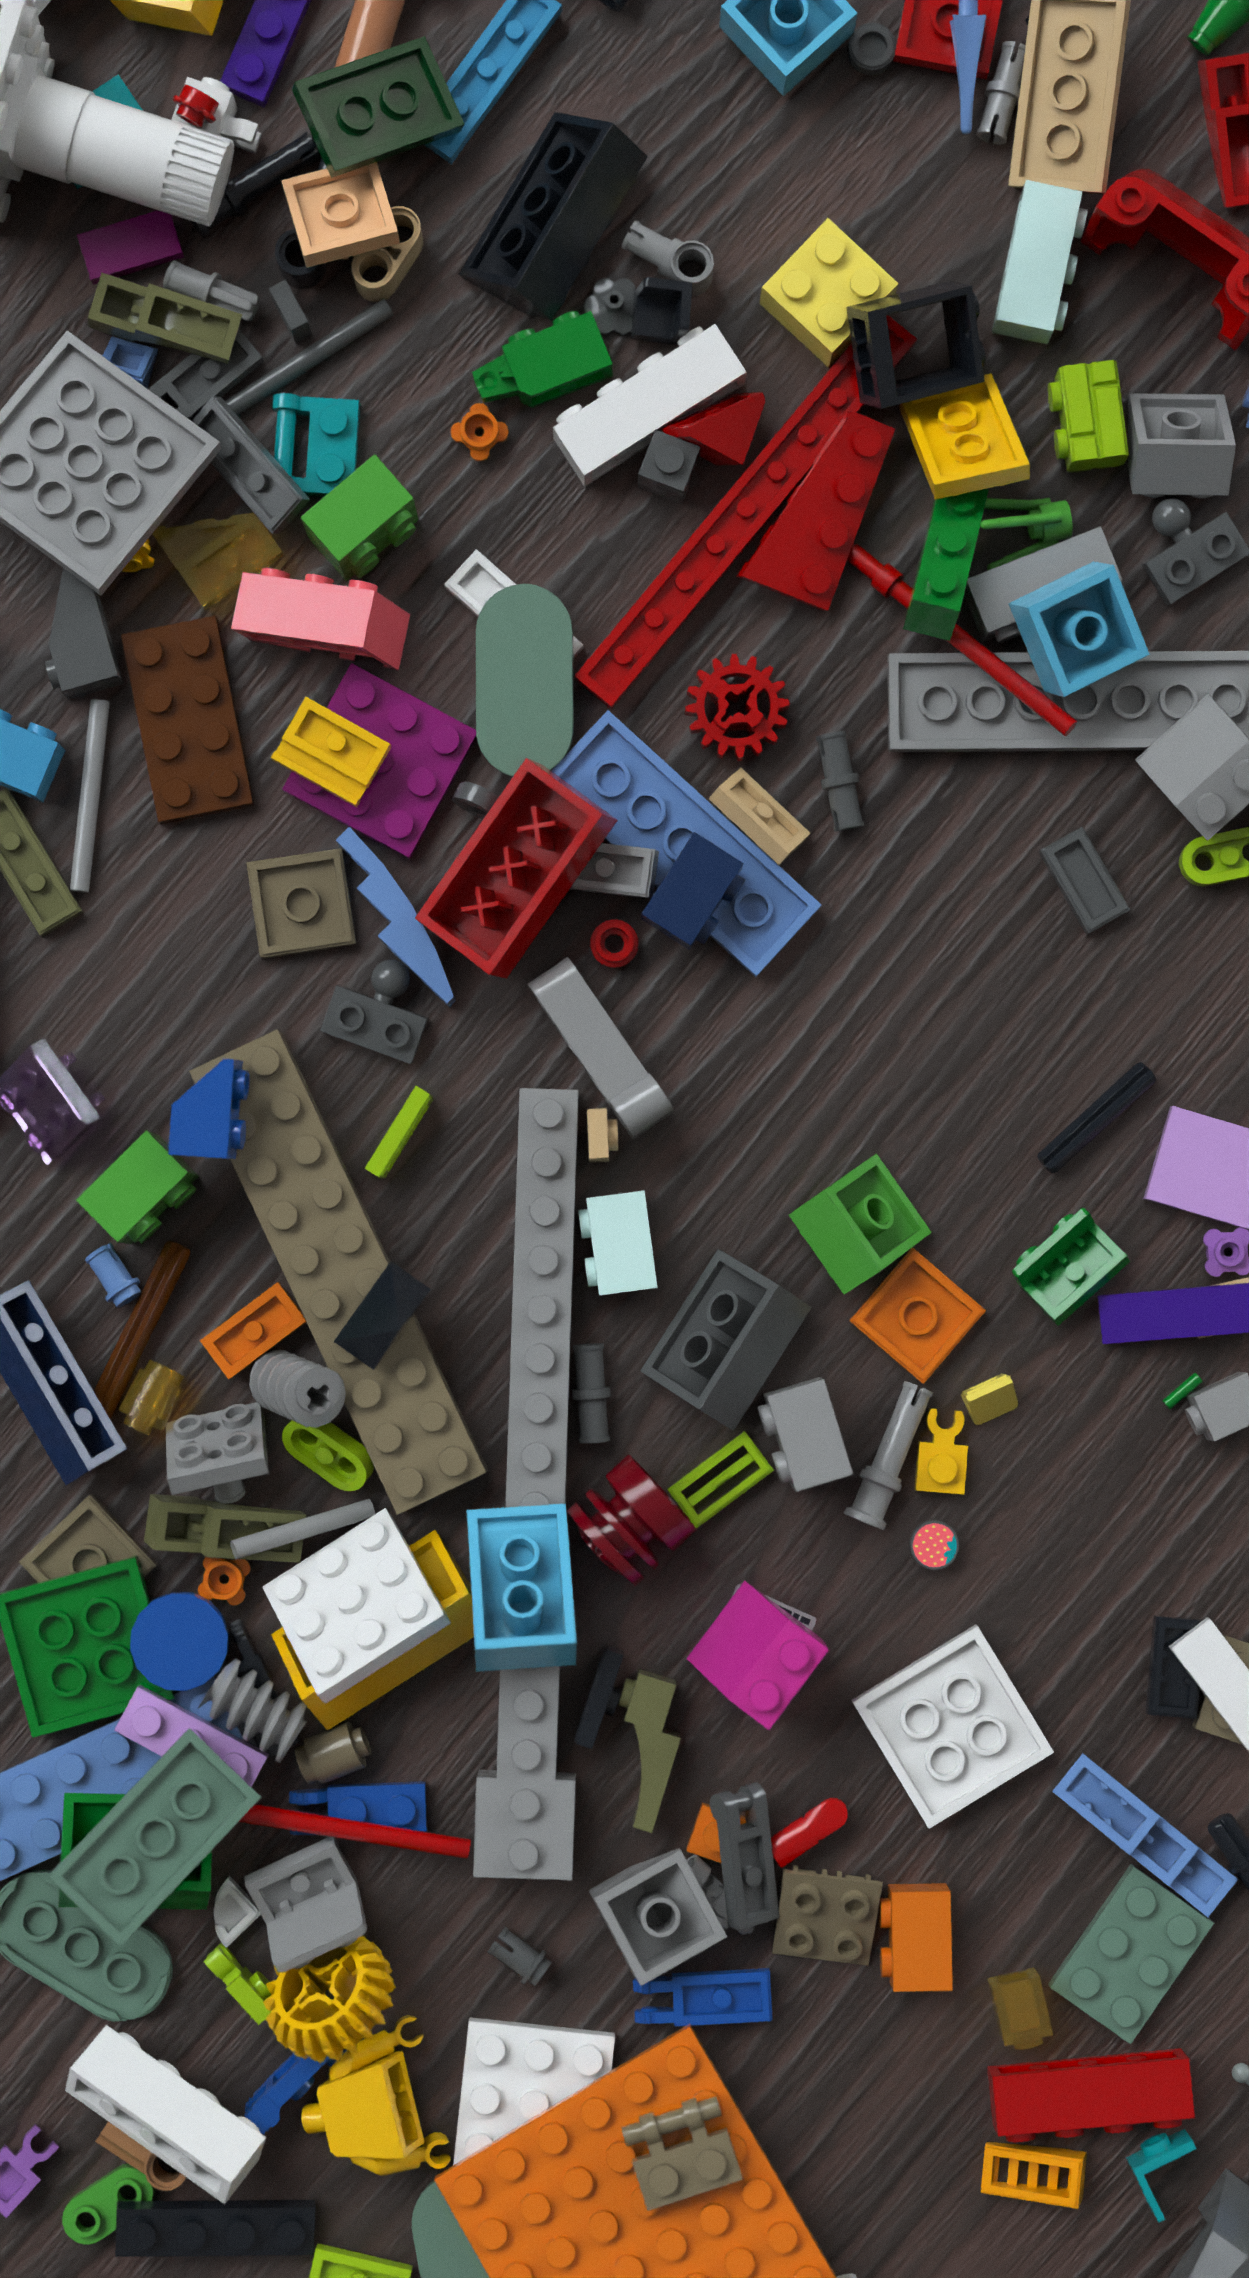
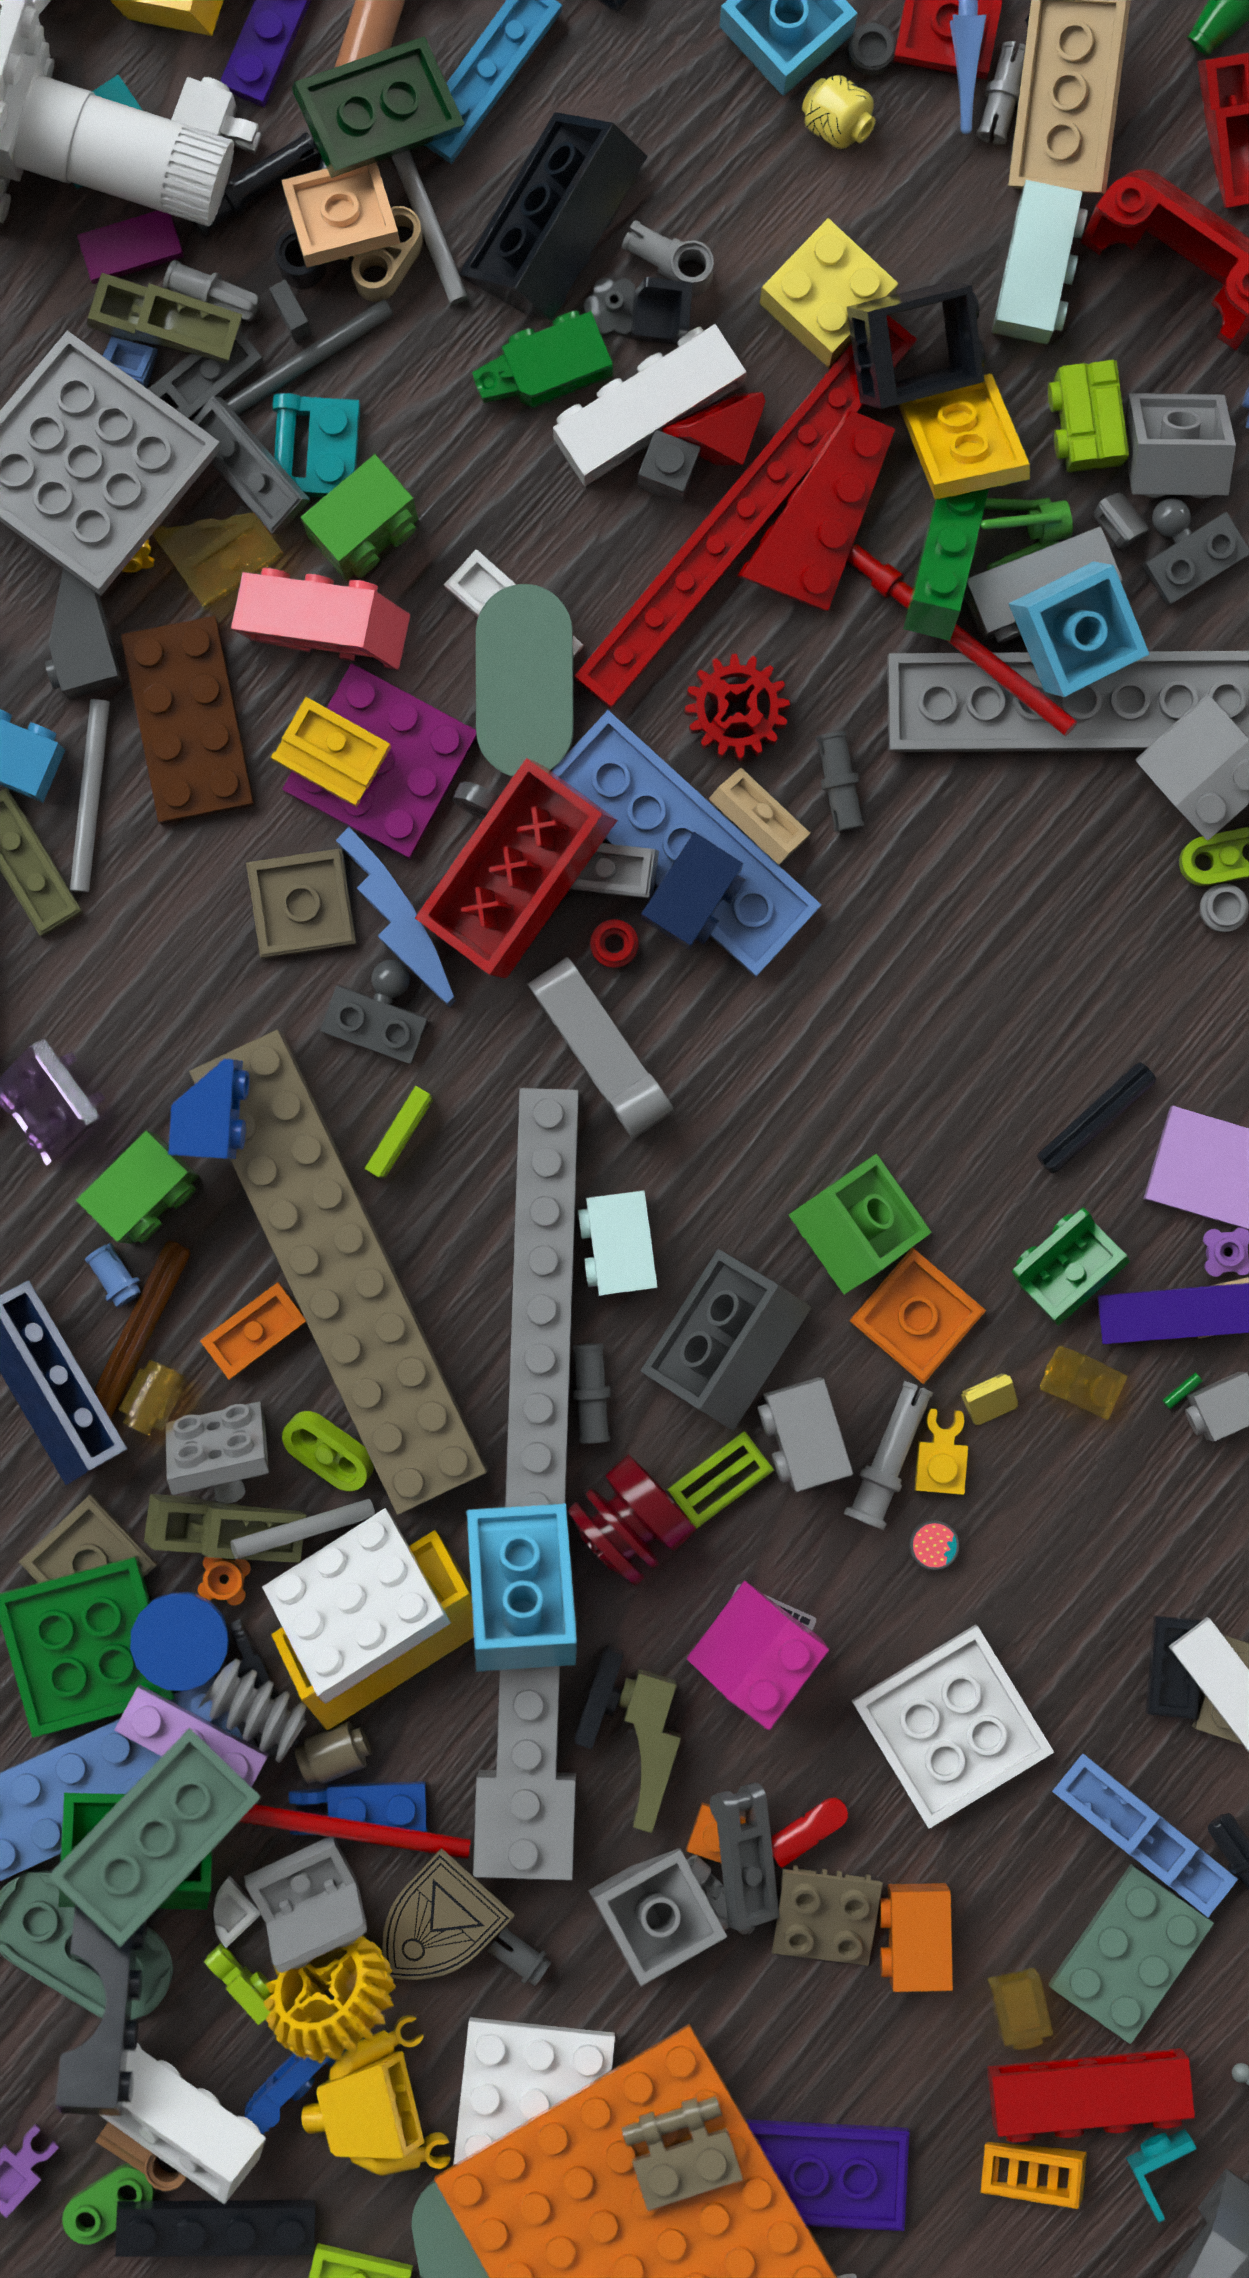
red plate [172,84,219,128] -> none
light grey piece [249,1350,346,1427] -> none
black slope [333,1261,431,1370] -> none
orange plate [451,403,508,461] -> none
tan plate [587,1108,618,1163] -> none
blue hinge [633,1968,773,2026] -> none
dark grey tile [1039,827,1130,935] -> none
none -> black arch [56,1904,147,2116]
none -> dark tan shield [382,1848,514,1980]
none -> light grey bar [391,150,468,305]
none -> dark purple tile [745,2119,909,2231]
none -> light yellow head [802,75,875,149]
none -> clear yellow bracket [1040,1346,1128,1420]
none -> light grey slope [1093,493,1148,550]
none -> light grey plate [1200,884,1249,932]

